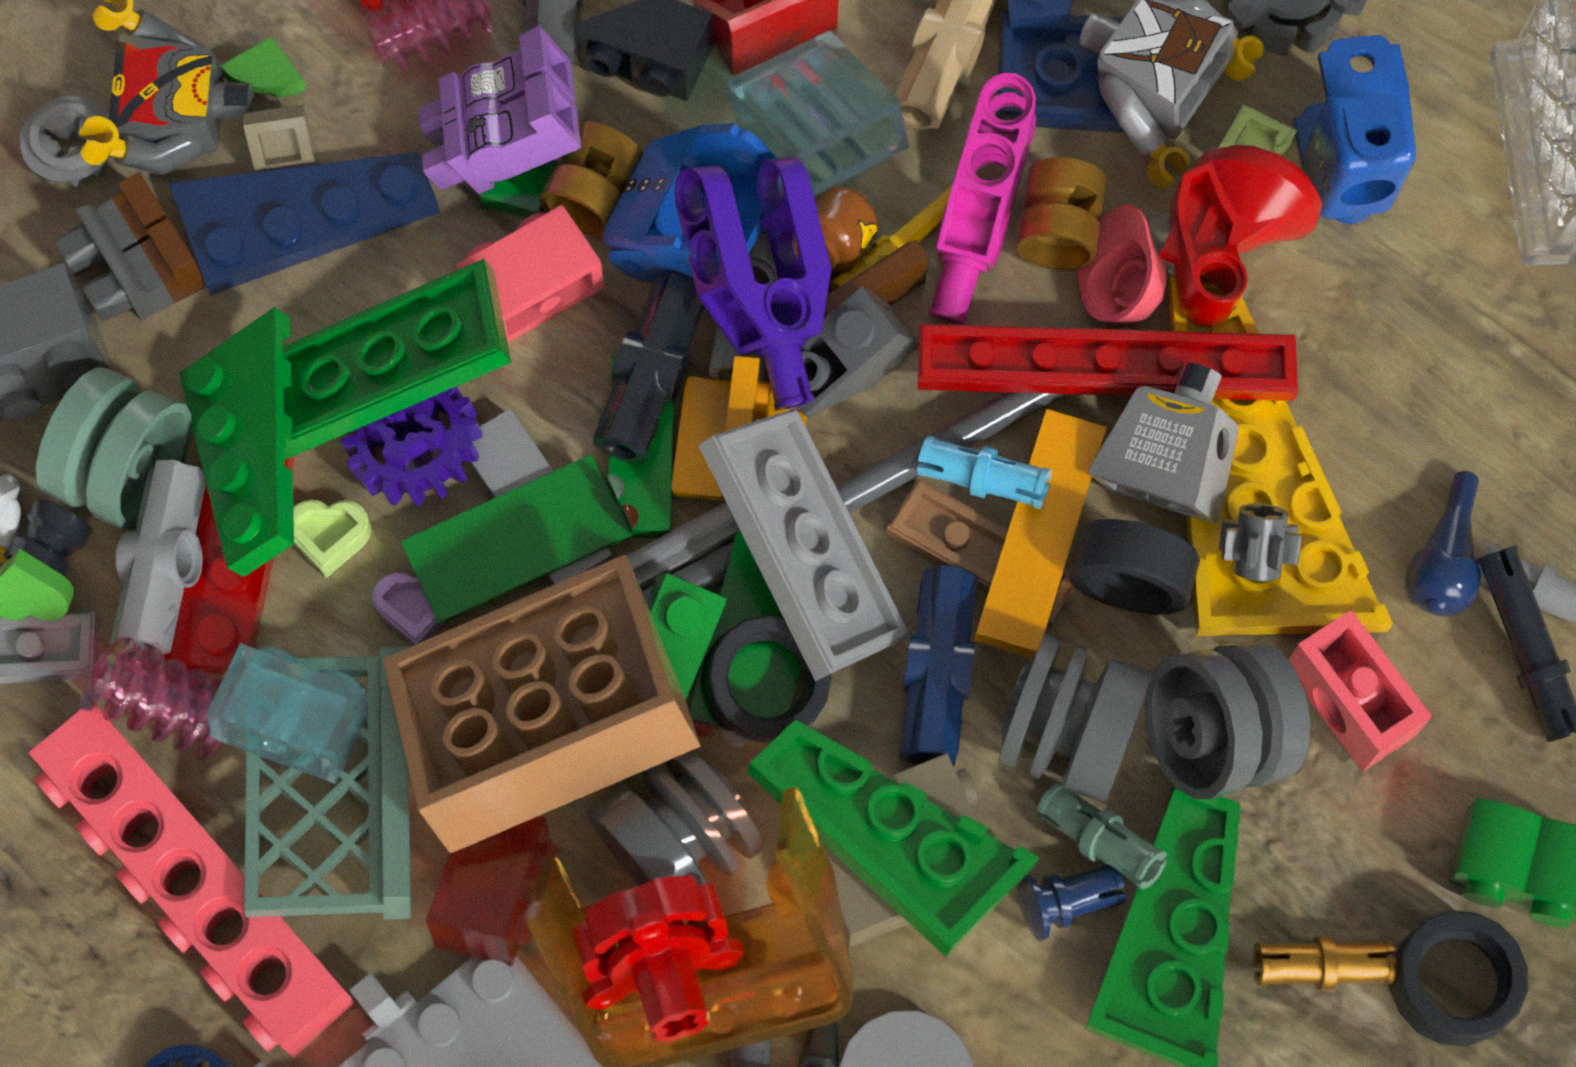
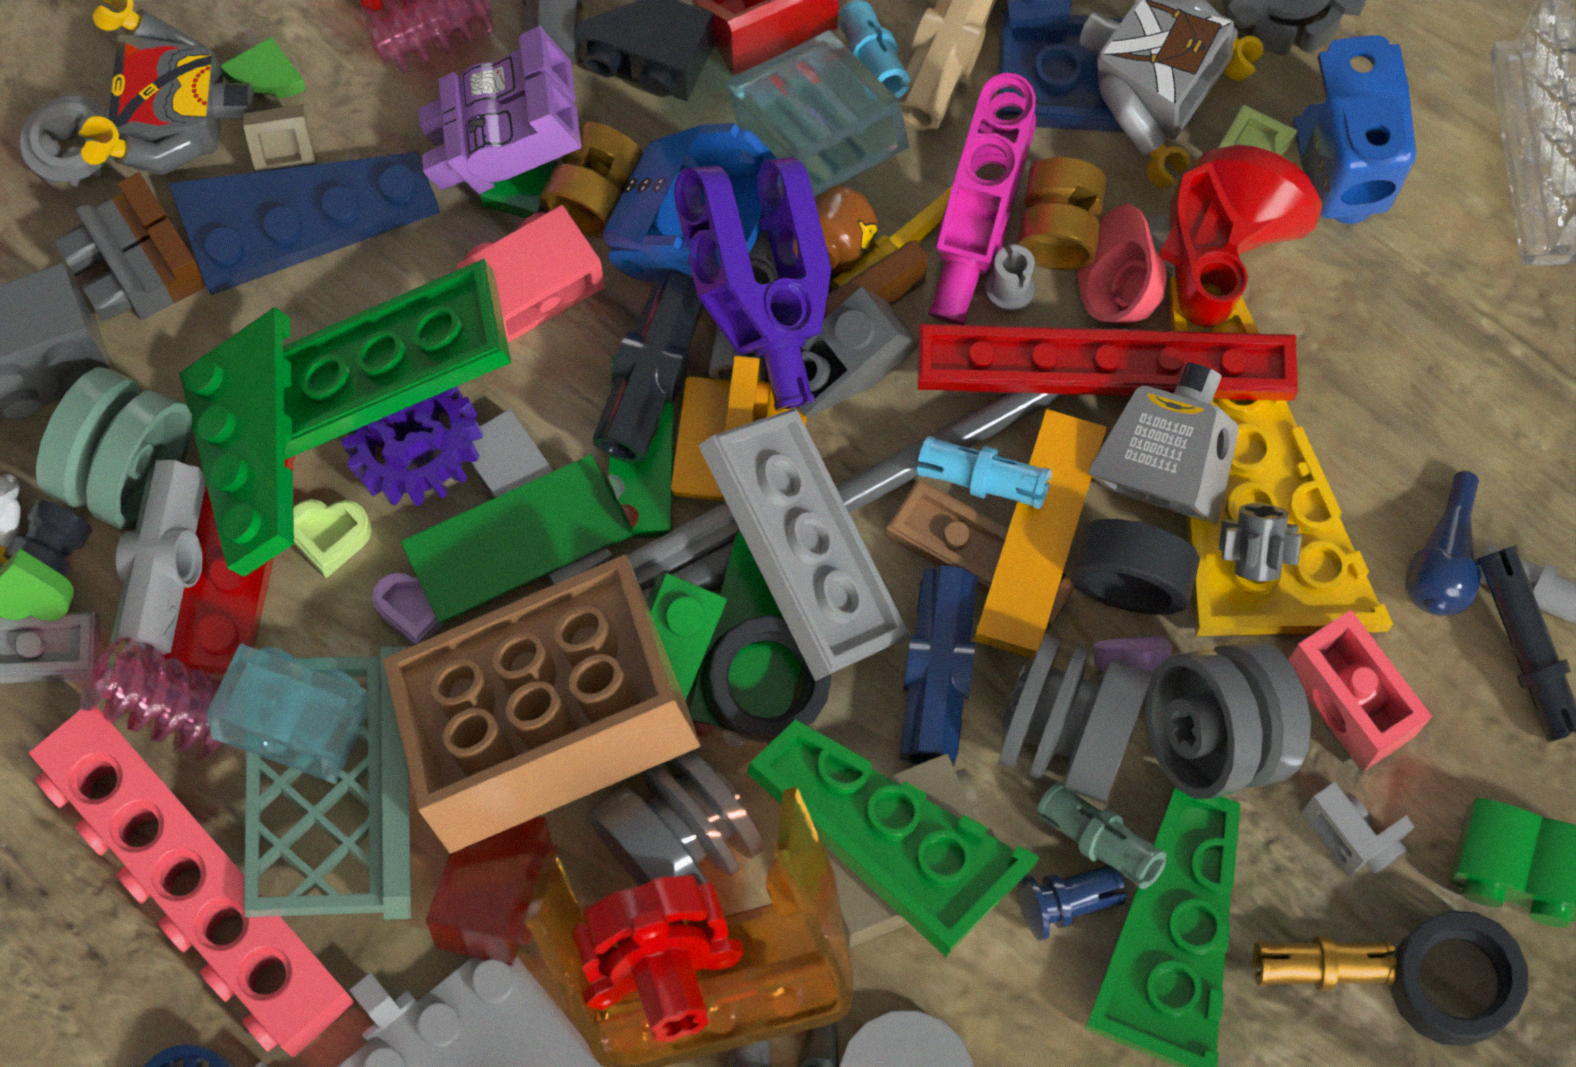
none -> medium azure pin [837,0,911,101]
none -> light grey pin [985,245,1035,312]
none -> lavender tile [1094,636,1172,672]
none -> light grey bracket [1301,782,1415,877]

